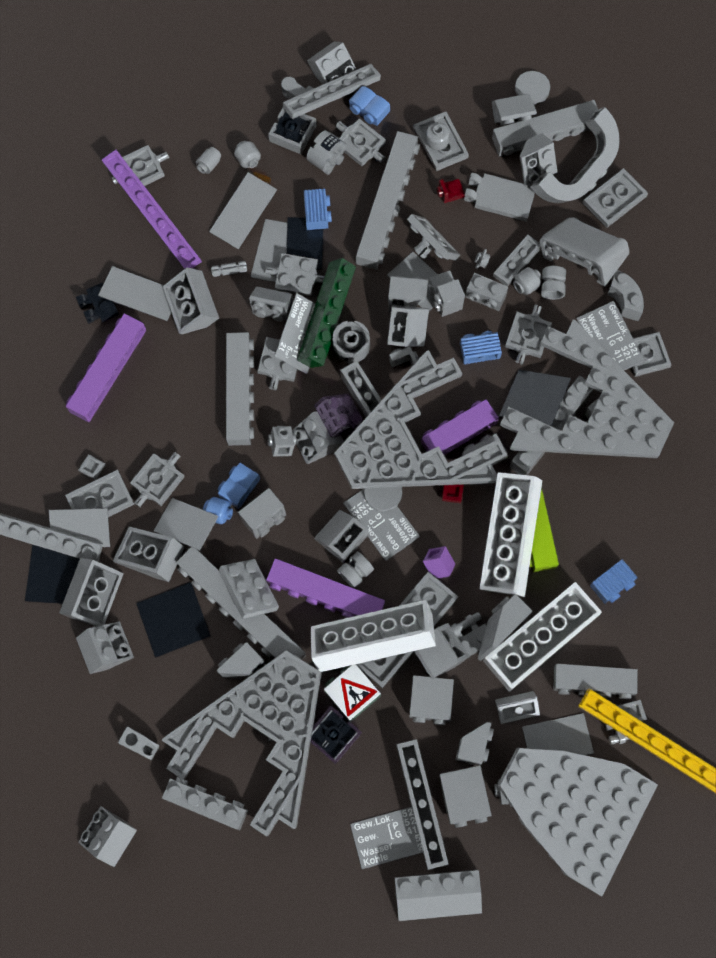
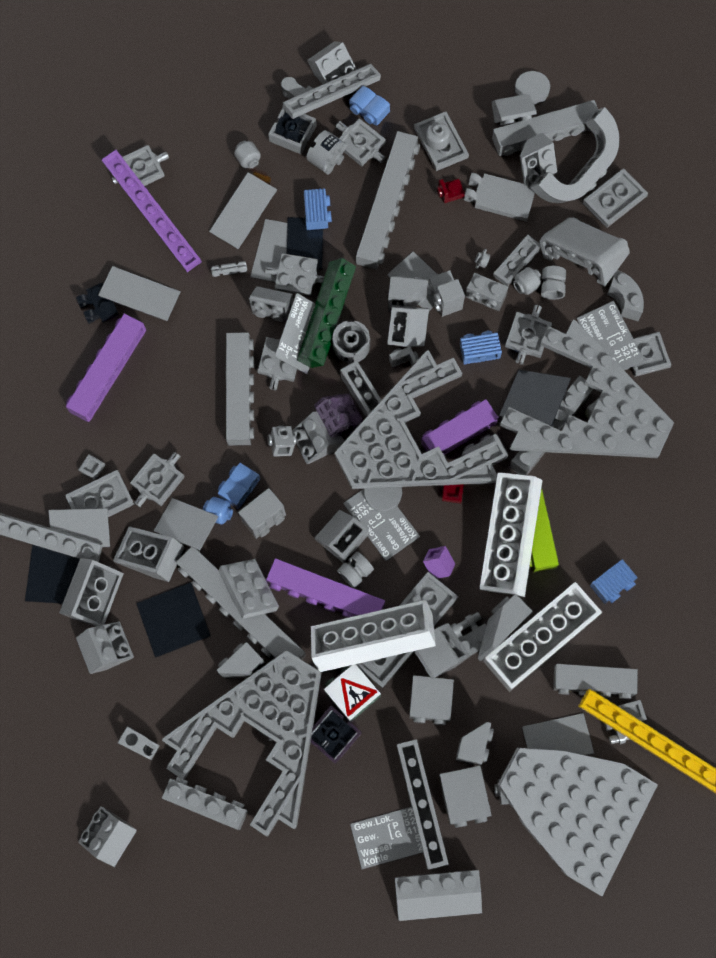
light grey slope [163,268,219,334] -> none
light grey brick [196,147,221,174] -> none
light grey plate [407,214,460,260] -> none
light grey slope [495,691,540,724] -> none

